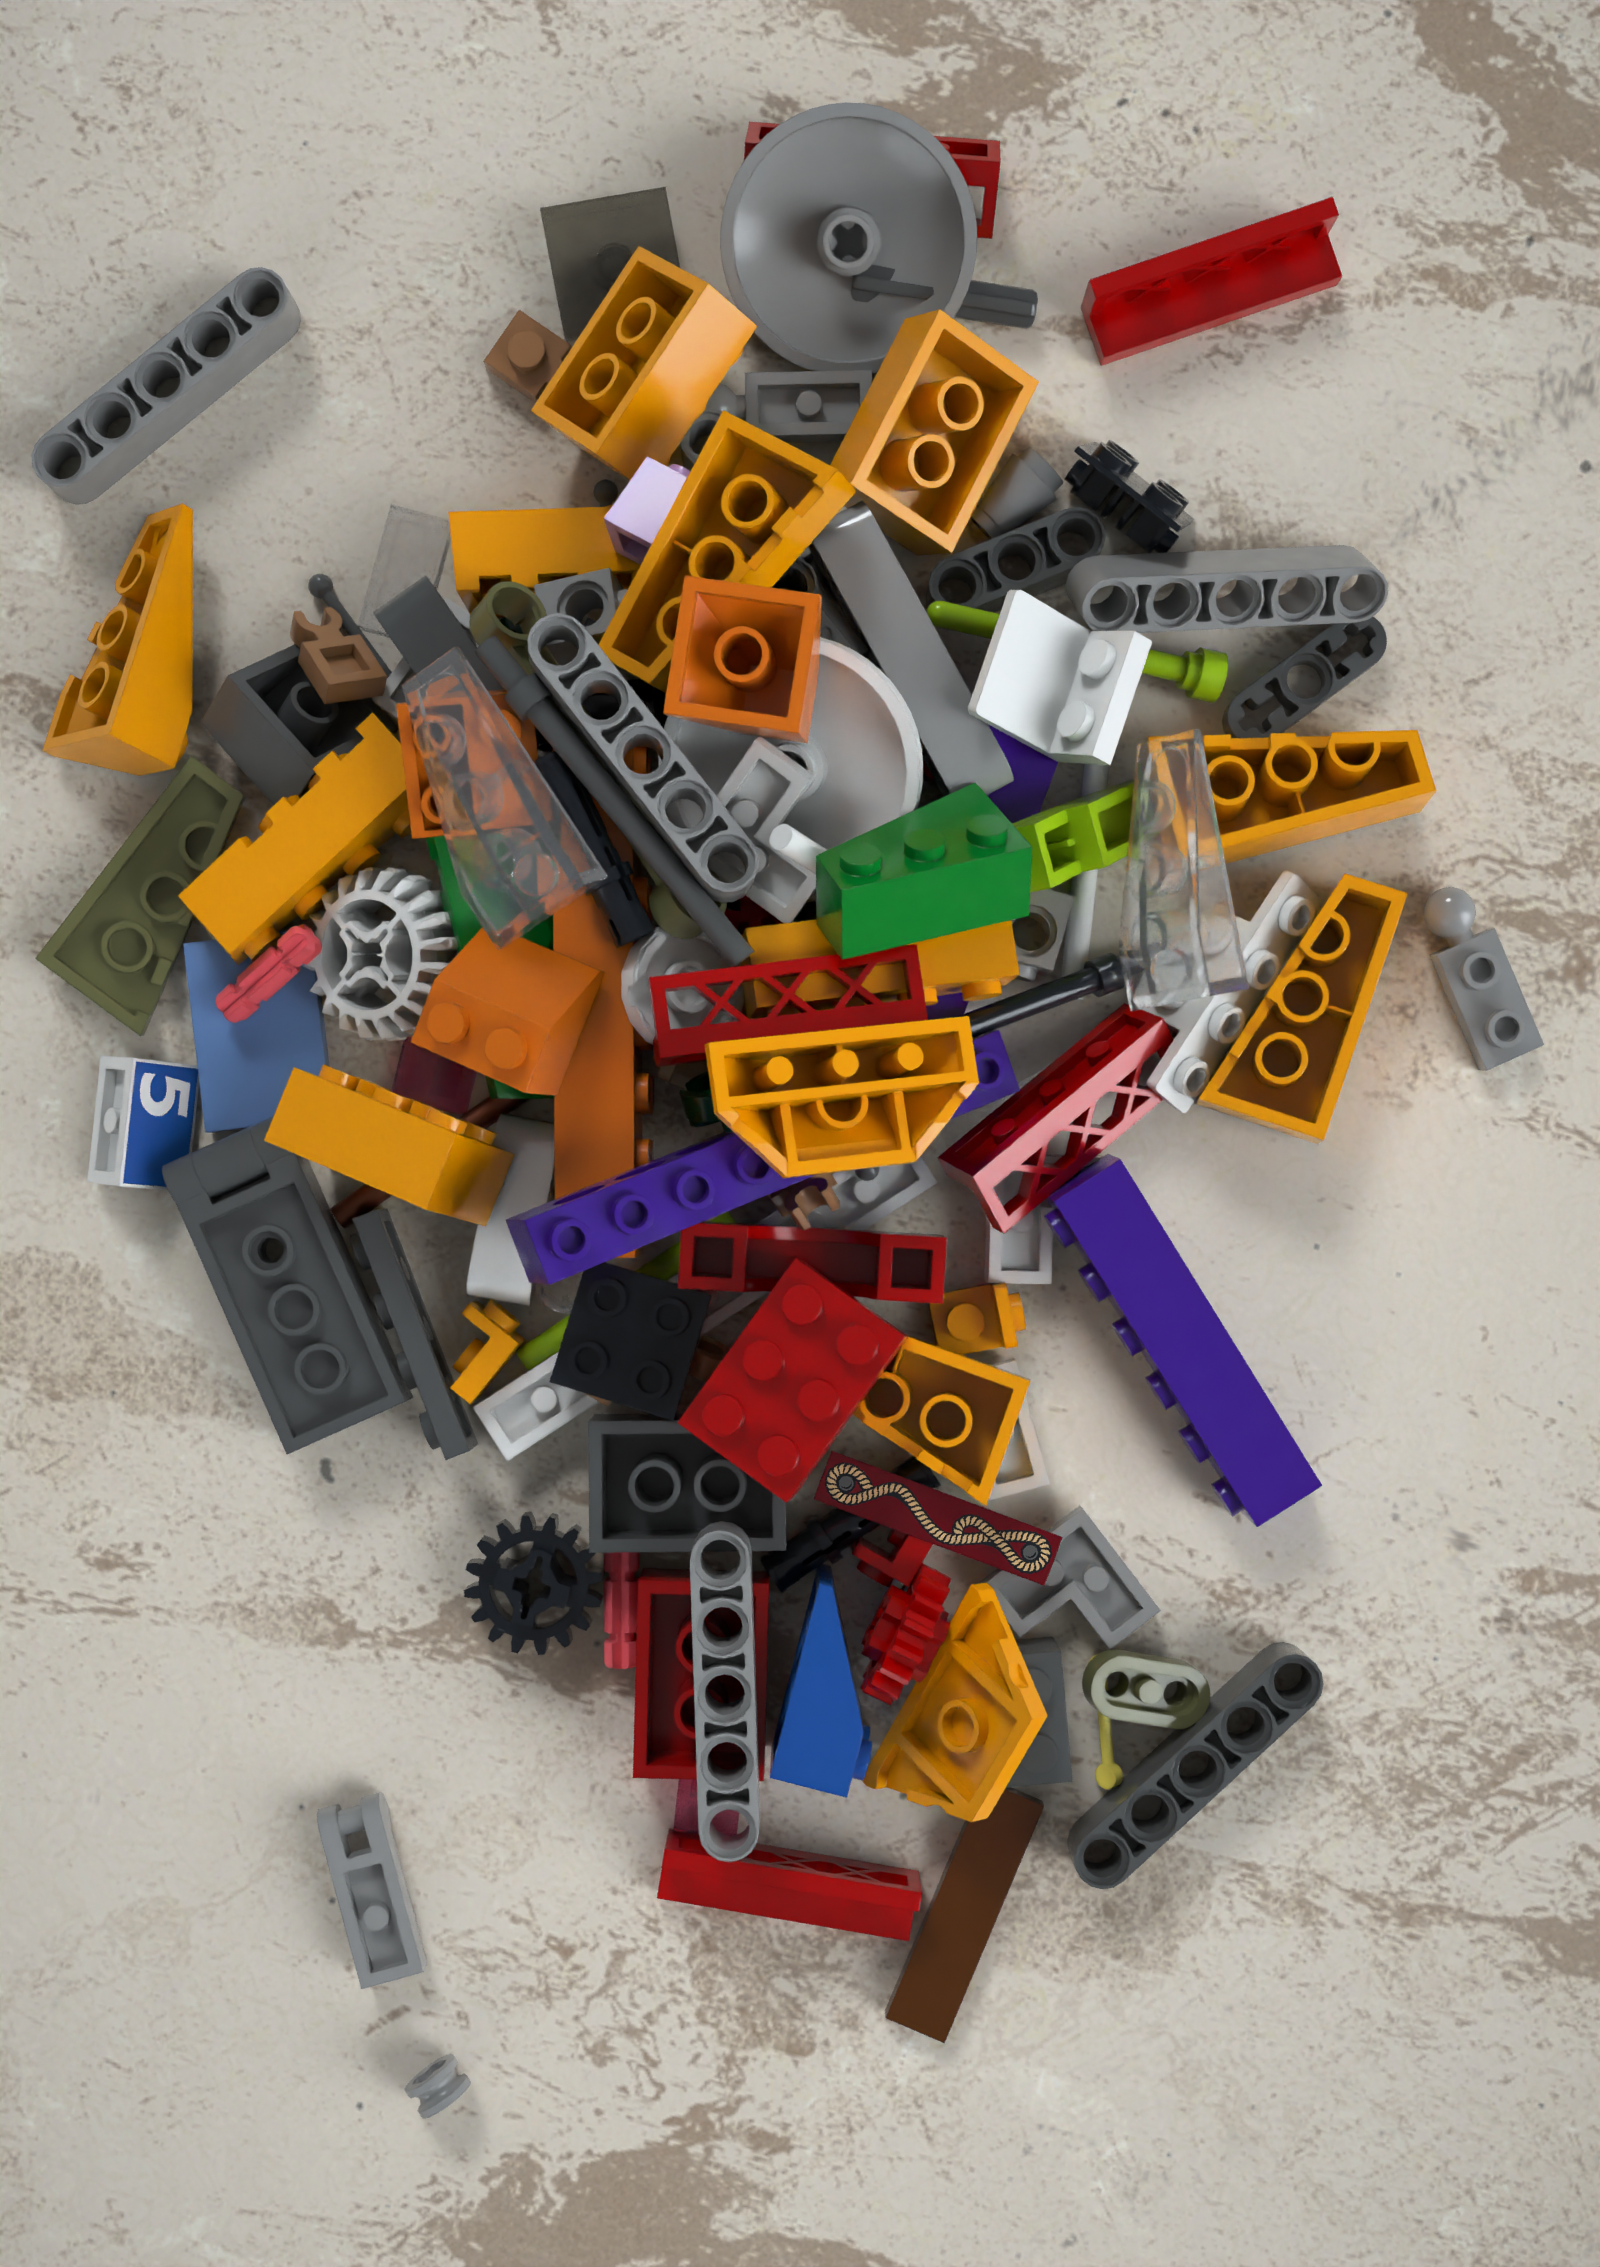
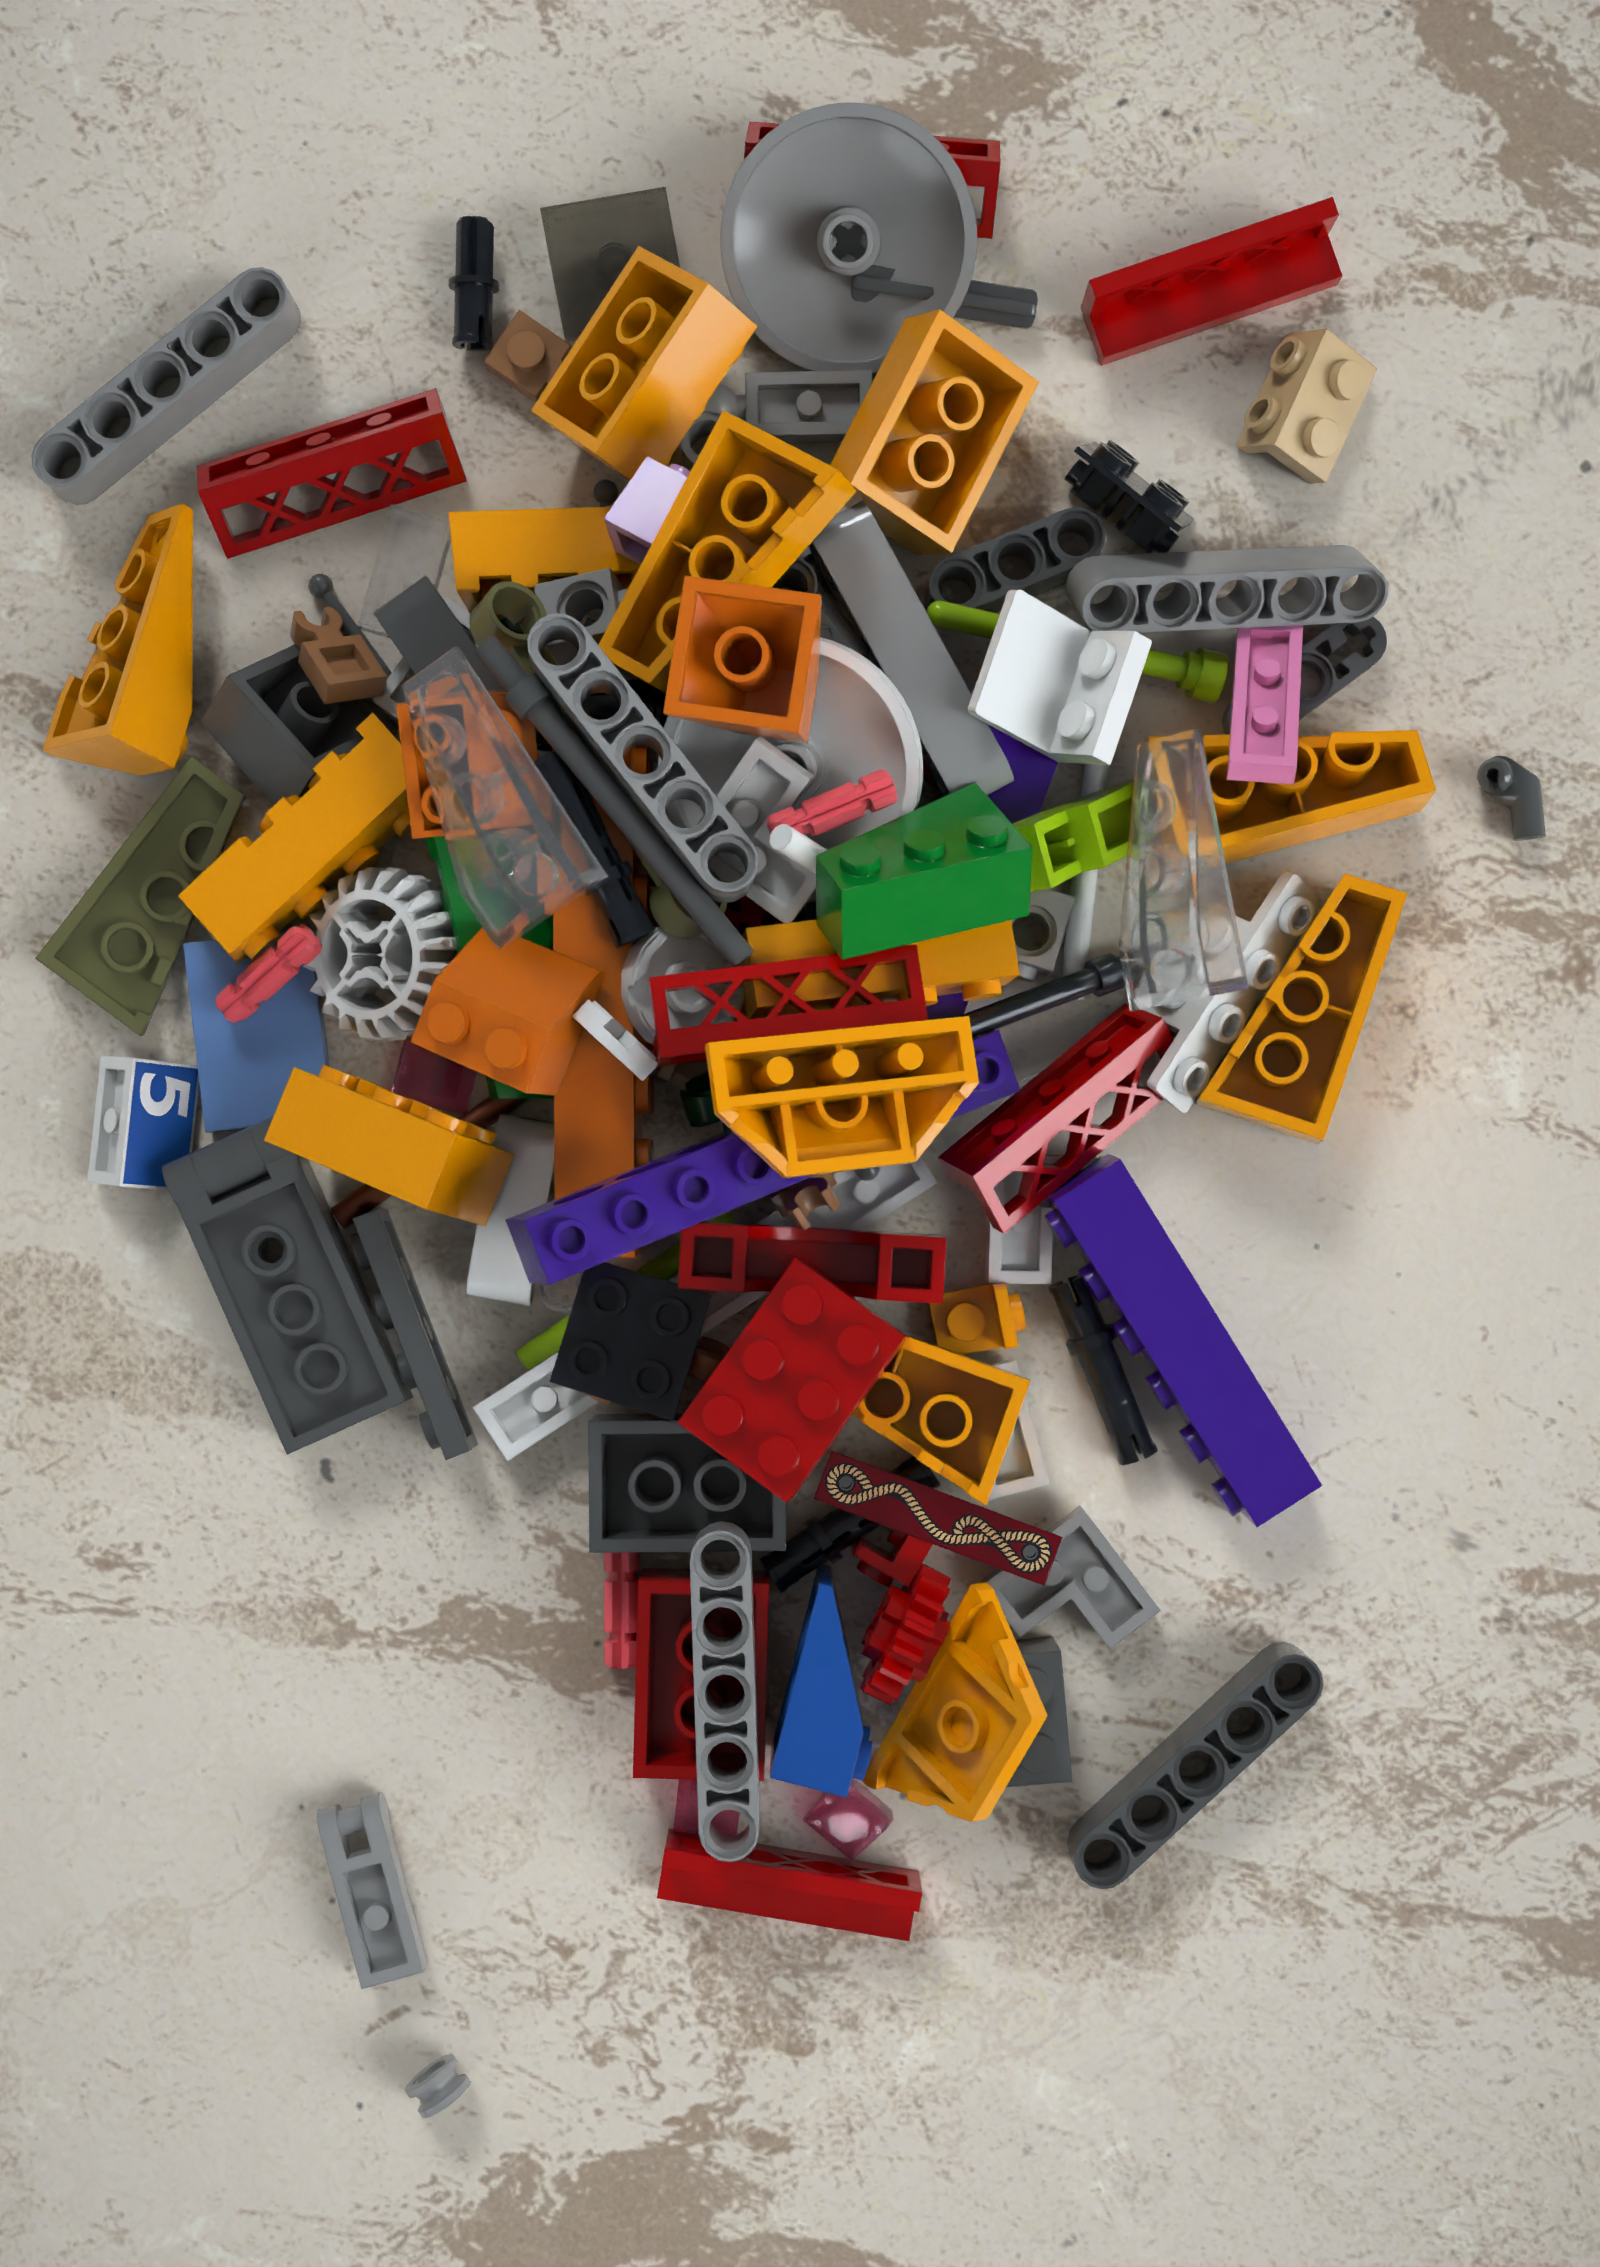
light orange bracket [450,1300,526,1404] -> none
black gear [464,1511,605,1655] -> none
reddish brown tile [885,1787,1044,2043] -> none
light grey cone [970,446,1064,539] -> none
olive plate [1082,1649,1210,1729] -> none
light yellow hinge [1088,1655,1123,1790] -> none
light grey plate [1423,887,1544,1071] -> none
none -> red fence [197,388,467,559]
none -> black axle [449,216,499,351]
none -> white tile [572,999,658,1081]
none -> coral axle [767,769,898,837]
none -> clear pink slope [803,1778,894,1861]
none -> black pin [1048,1274,1158,1465]
none -> bright pink plate [1227,625,1303,785]
none -> tan bracket [1236,328,1378,484]
none -> dark grey arm [1477,756,1546,841]

